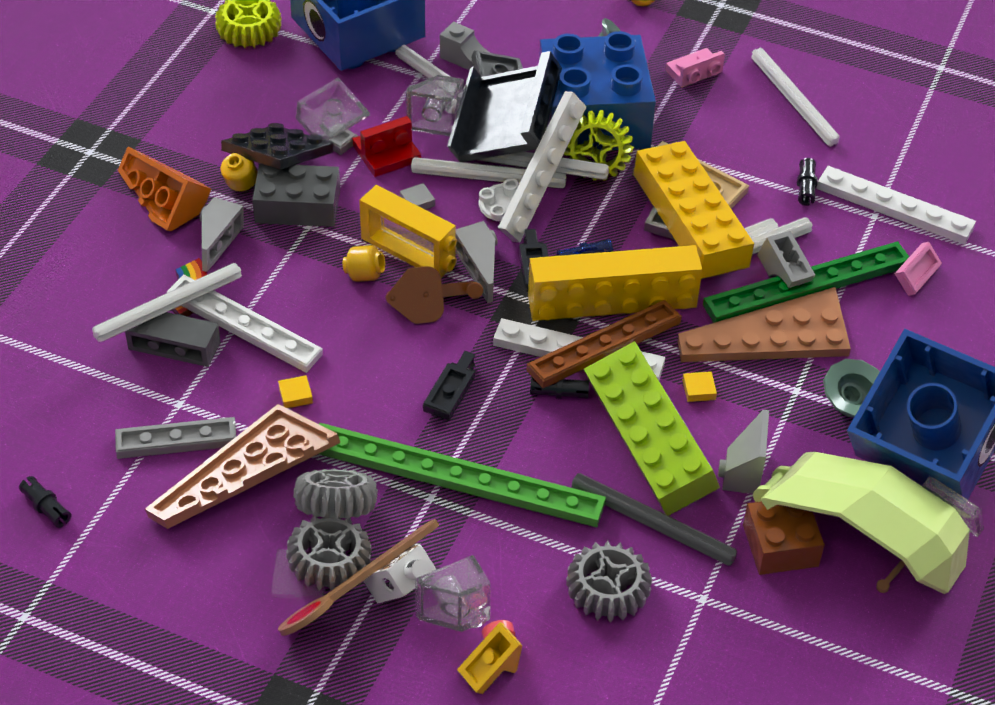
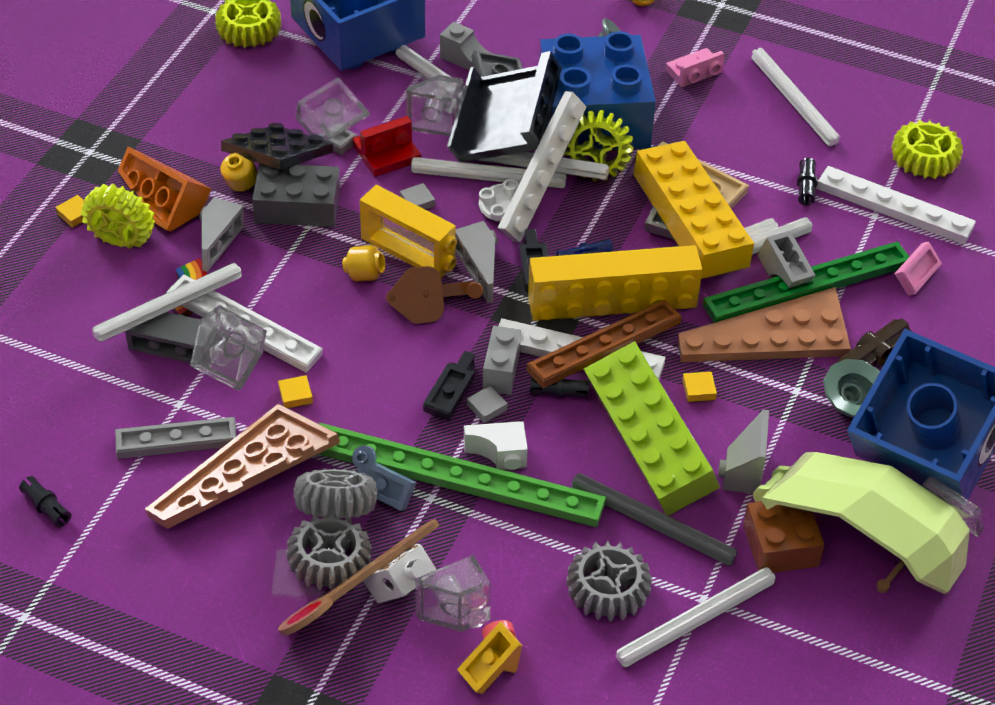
none -> yellow tile [55,195,84,228]
none -> neon yellow gear [80,183,155,249]
none -> clear slope [190,305,267,391]
none -> sand blue hinge [352,445,417,511]
none -> white arch [464,421,528,470]
none -> light grey tile [467,386,508,423]
none -> light grey brick [483,326,521,395]
none -> white axle [616,567,776,667]
none -> dark brown piece [837,318,911,368]
none -> neon yellow gear [891,120,963,180]

